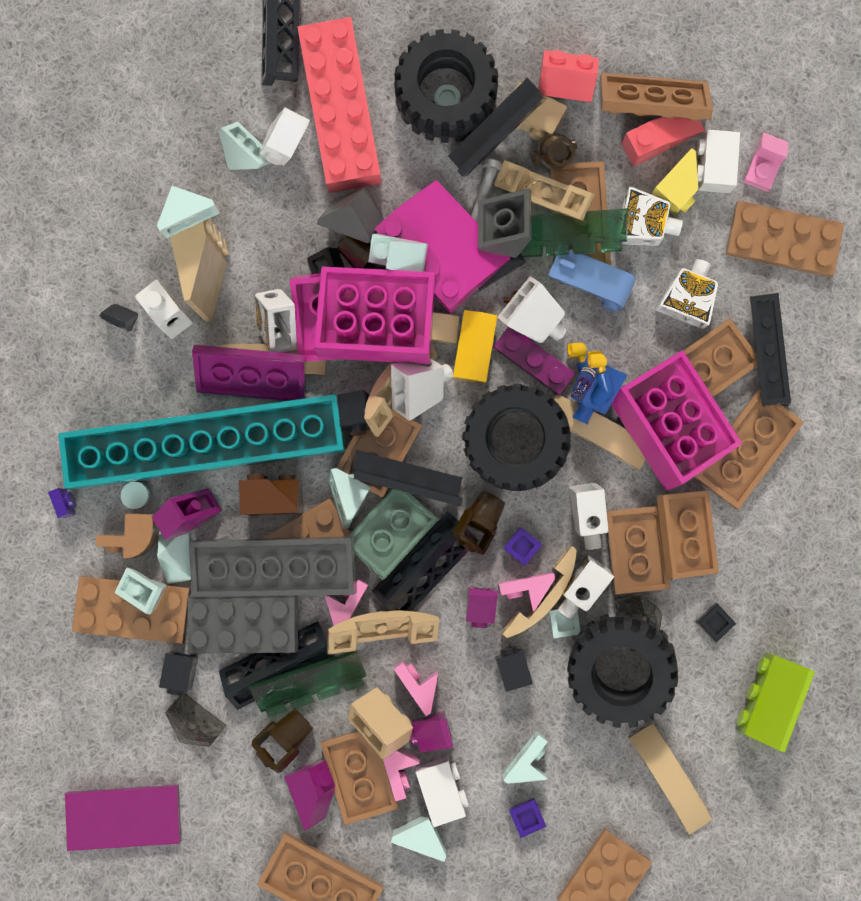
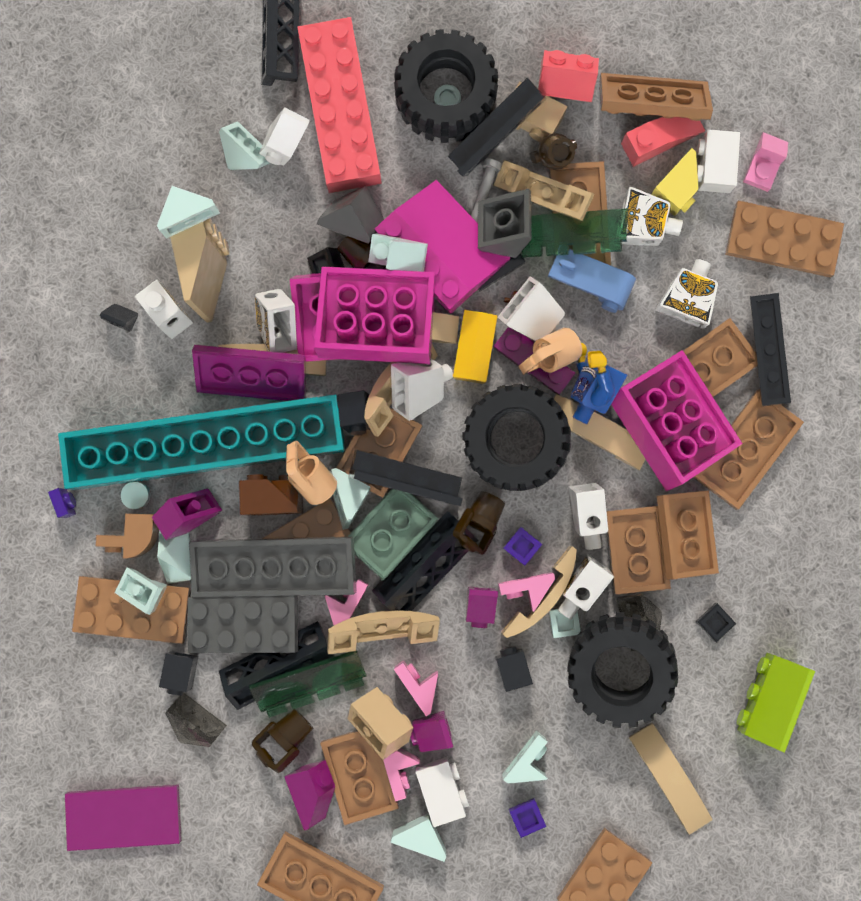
none -> light nougat piece [286,441,337,505]
none -> light nougat piece [518,327,582,375]

